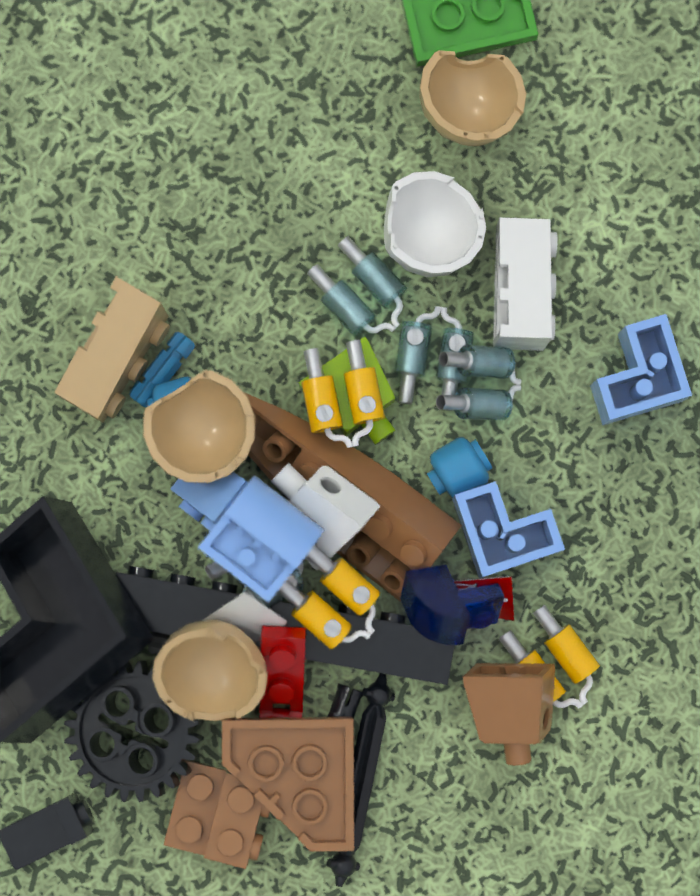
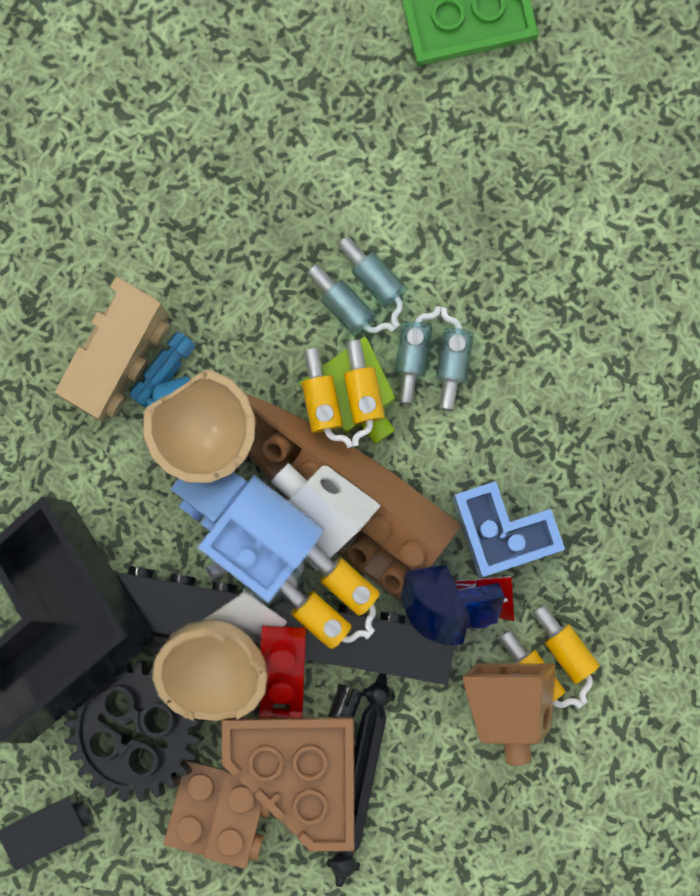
white cylinder [384,171,486,277] -> none
tan cylinder [419,50,526,146] -> none
dark azure head [427,437,493,498] -> none
clear light blue piece [436,344,521,421] -> none
white wedge [493,218,557,351] -> none
light blue brick [590,314,692,425] -> none

